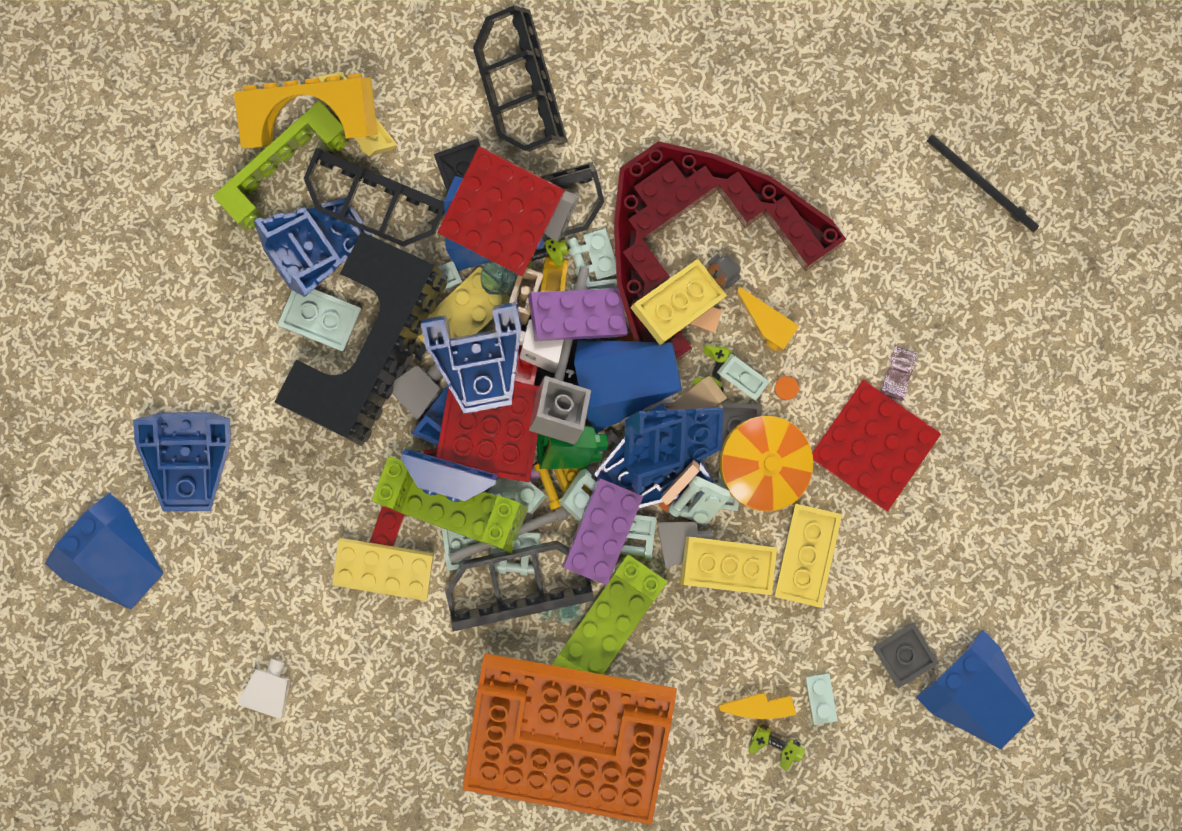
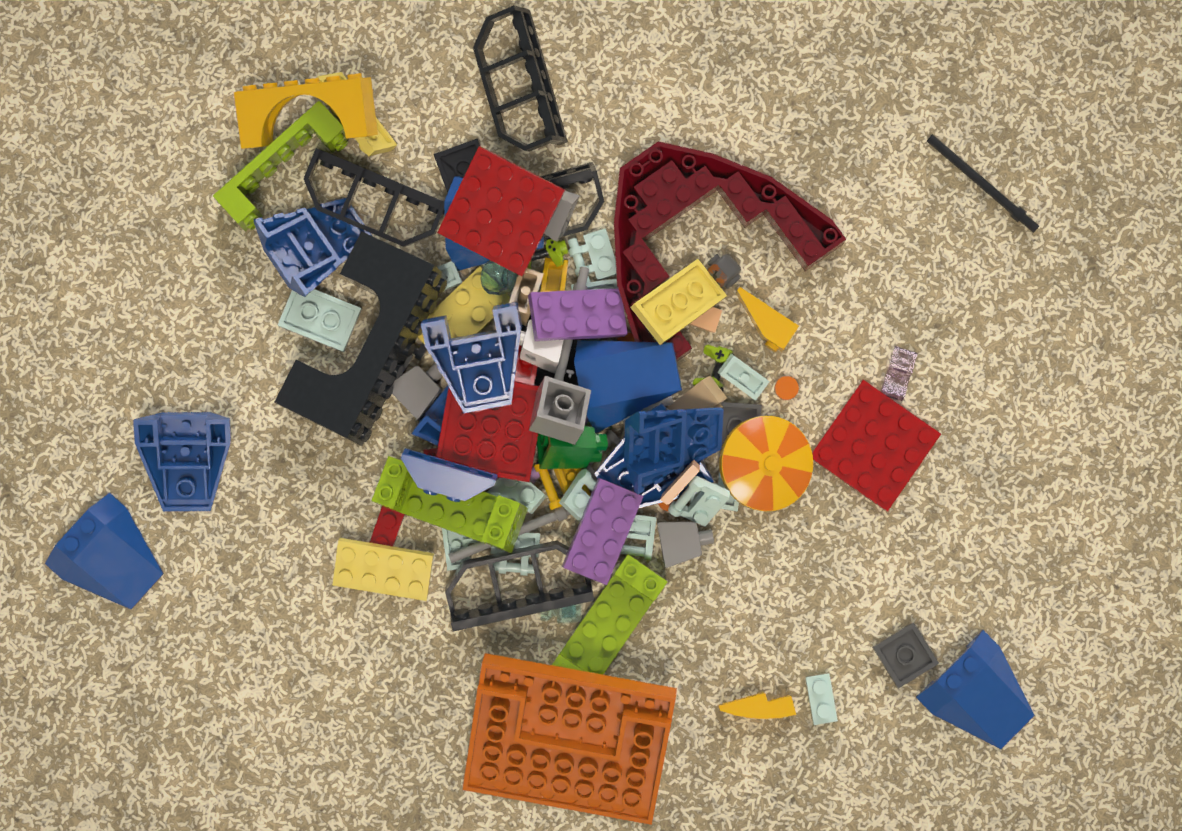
white torso [237,658,290,719] -> none
light yellow plate [680,536,777,595] -> none
lime piece [749,724,806,771] -> none
light yellow plate [774,504,842,608] -> none

